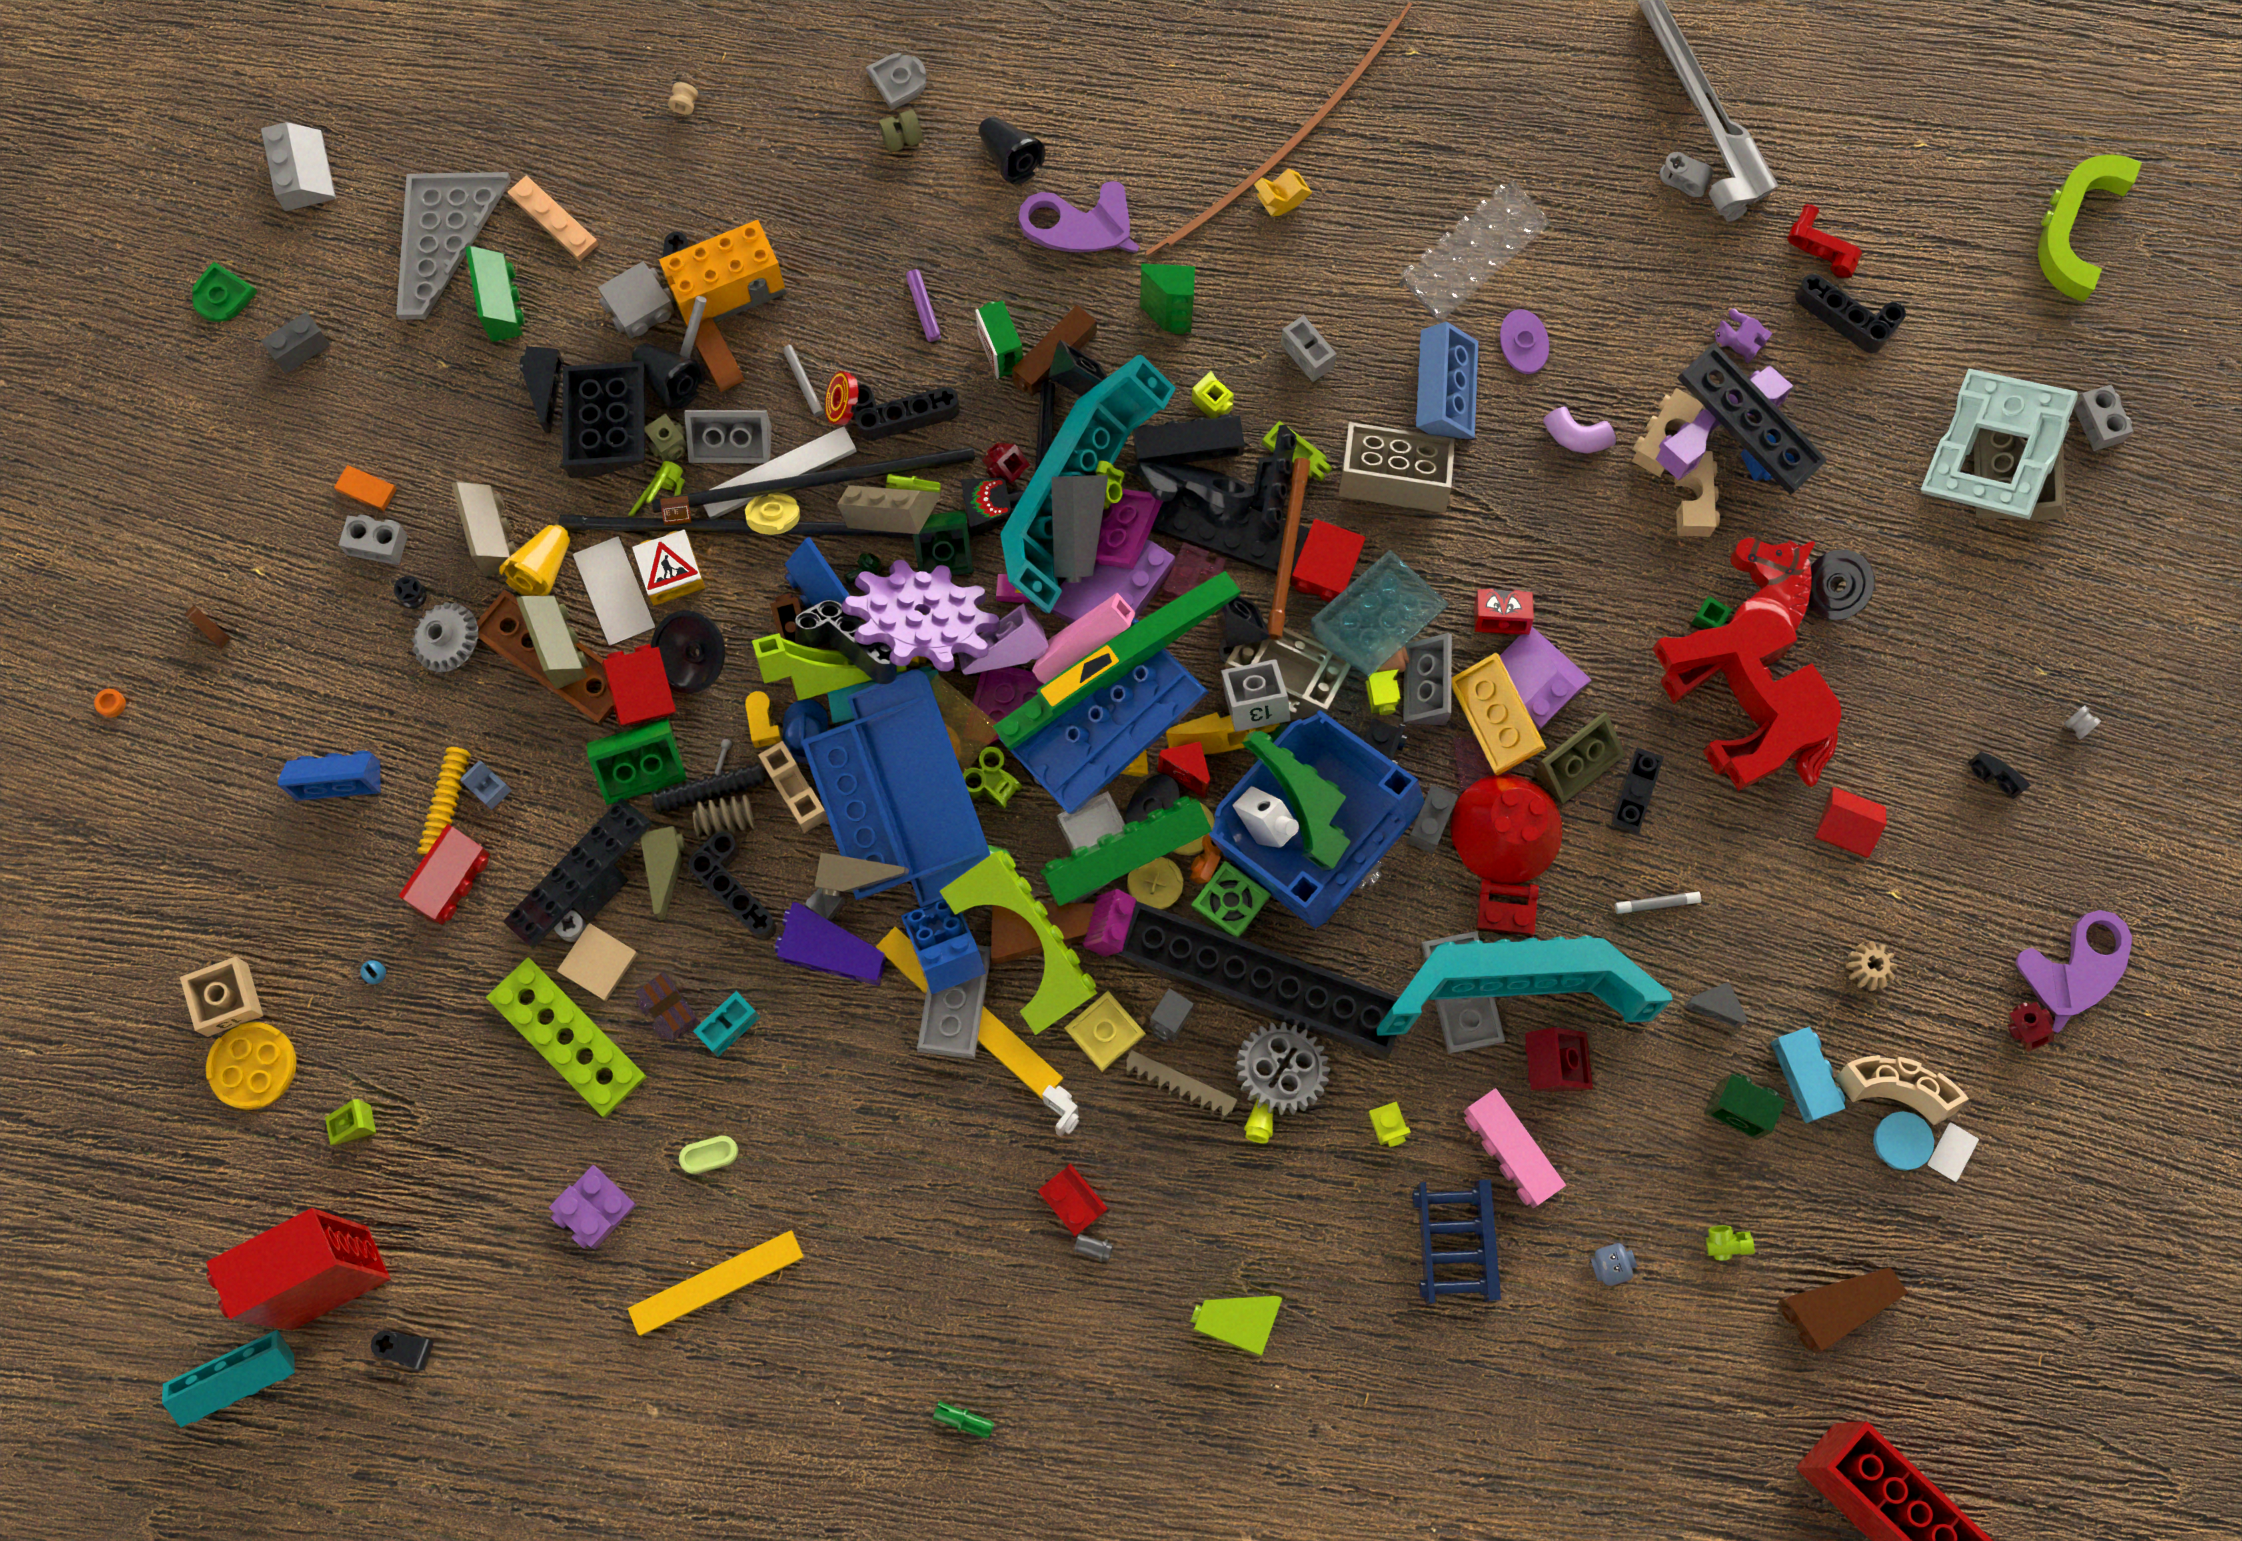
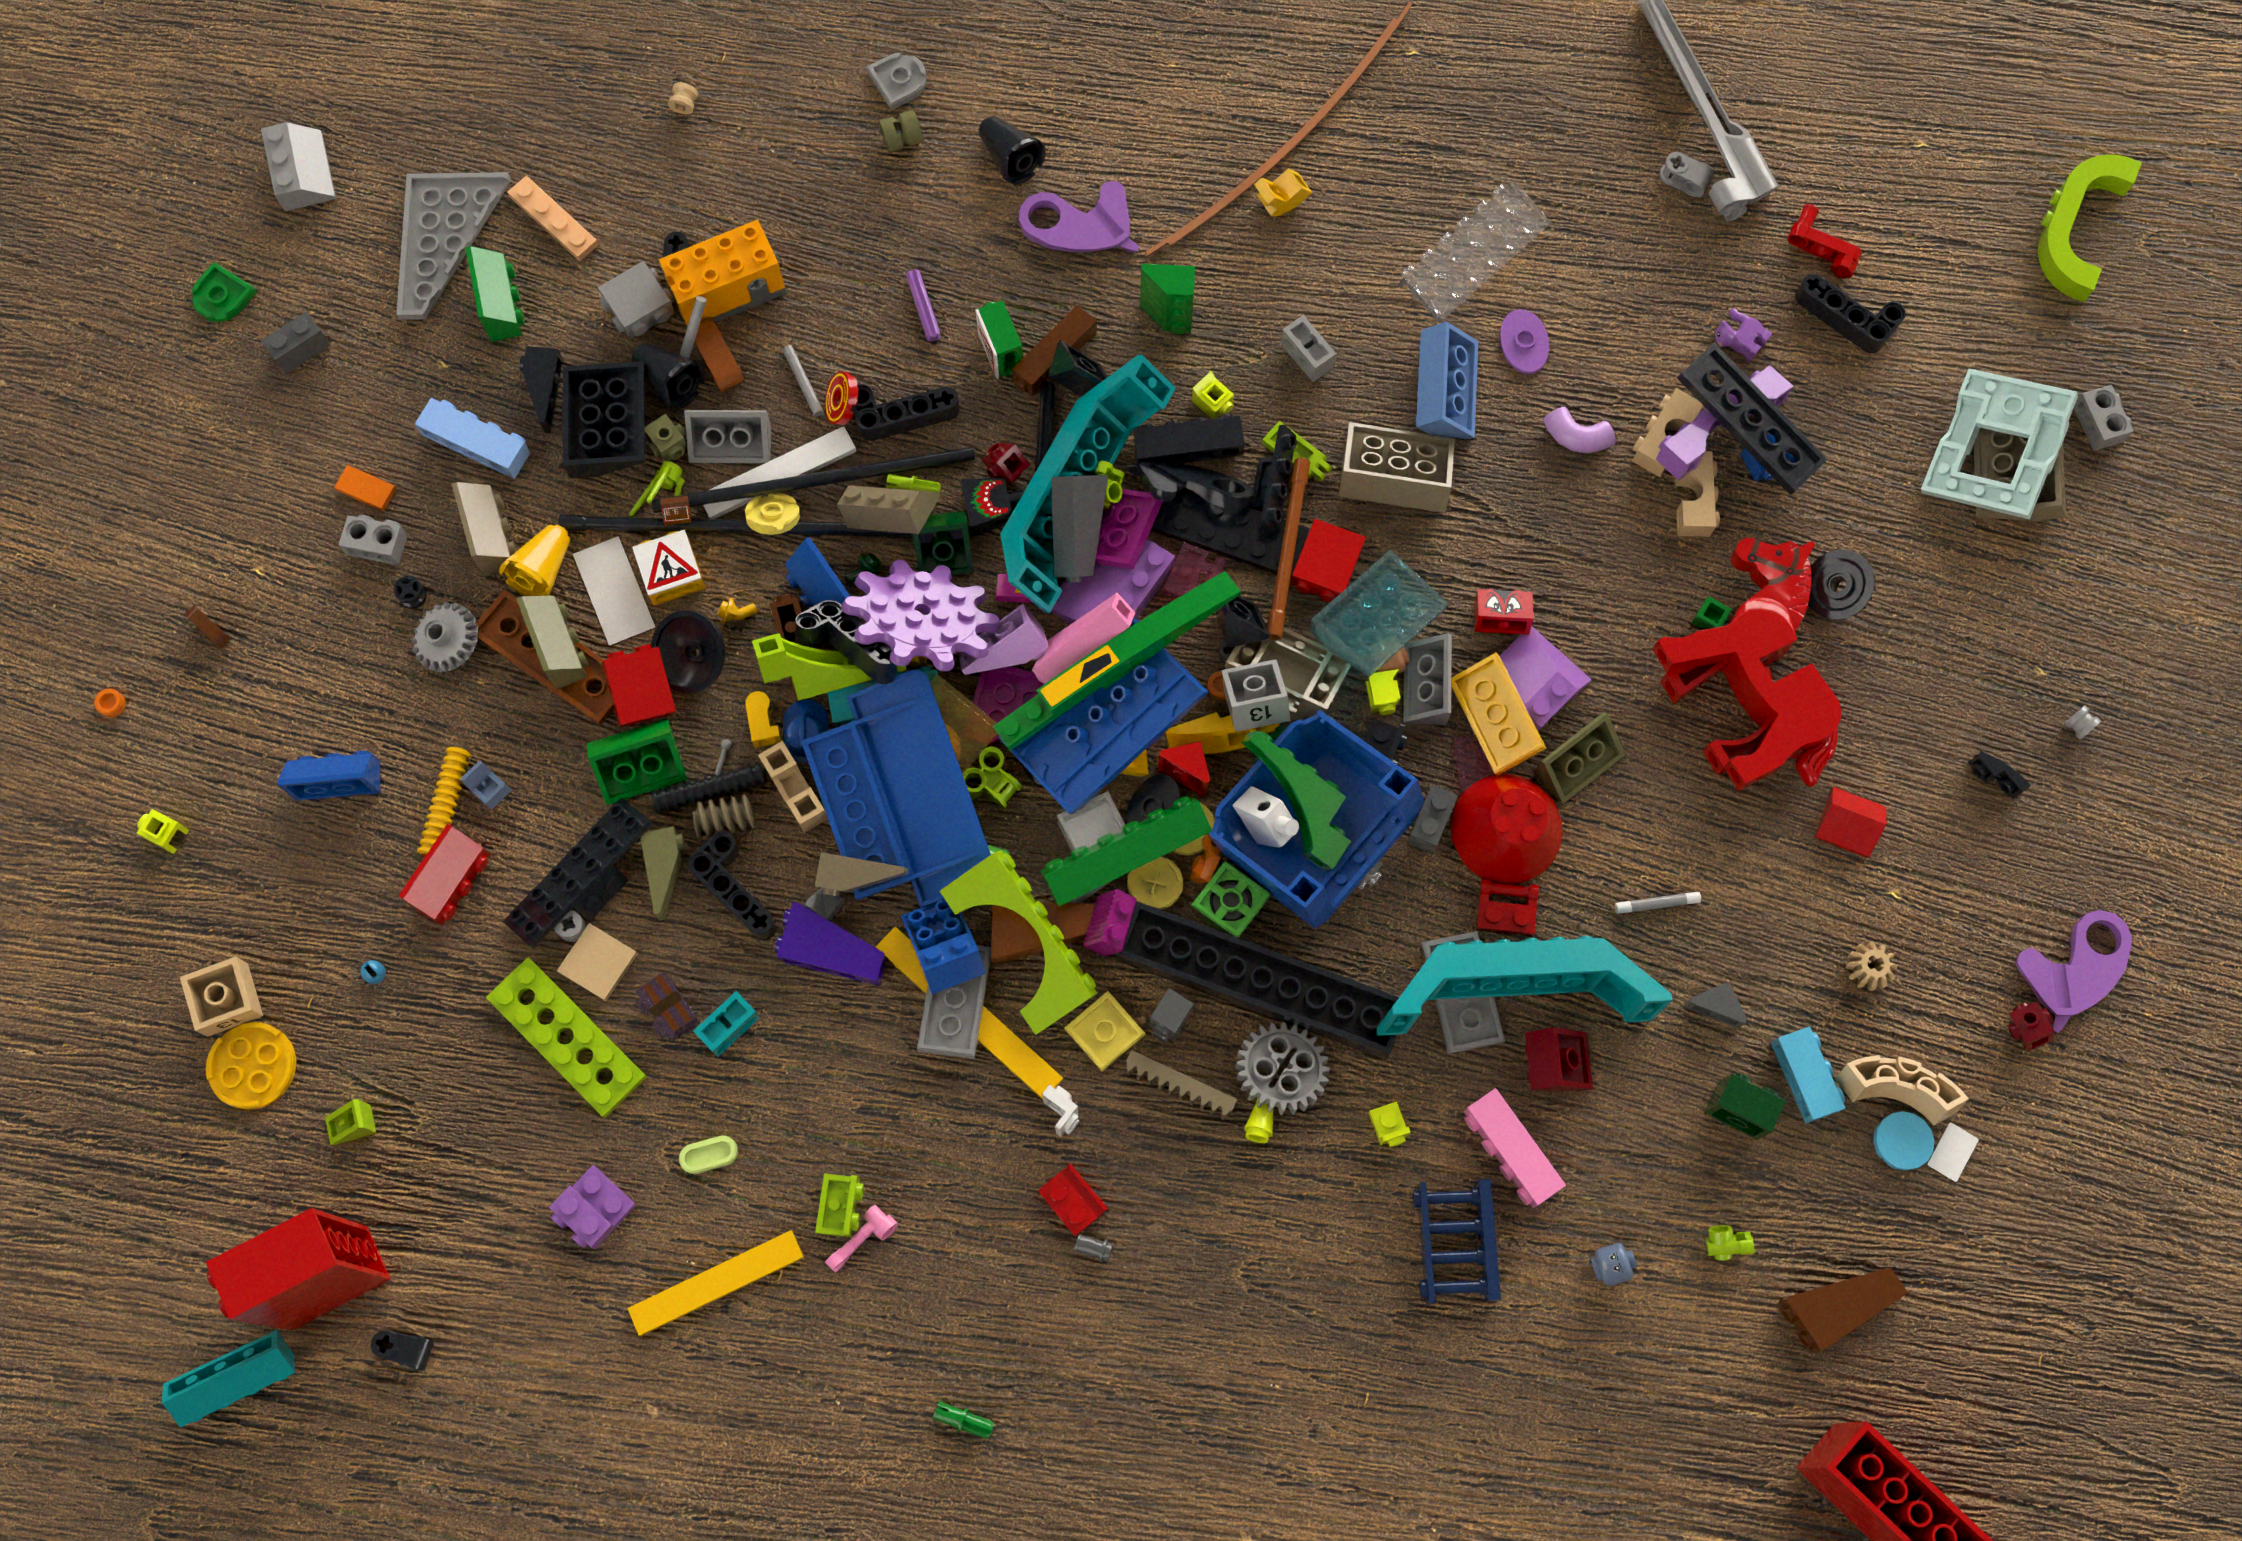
lime slope [1190,1296,1282,1357] -> none
black slope [1611,747,1664,834] -> none
none -> neon yellow window [137,809,189,854]
none -> light blue brick [415,398,530,479]
none -> yellow plate [717,598,757,624]
none -> lime bracket [815,1173,864,1238]
none -> bright pink brick [825,1205,898,1273]
none -> orange tile [1207,671,1226,700]

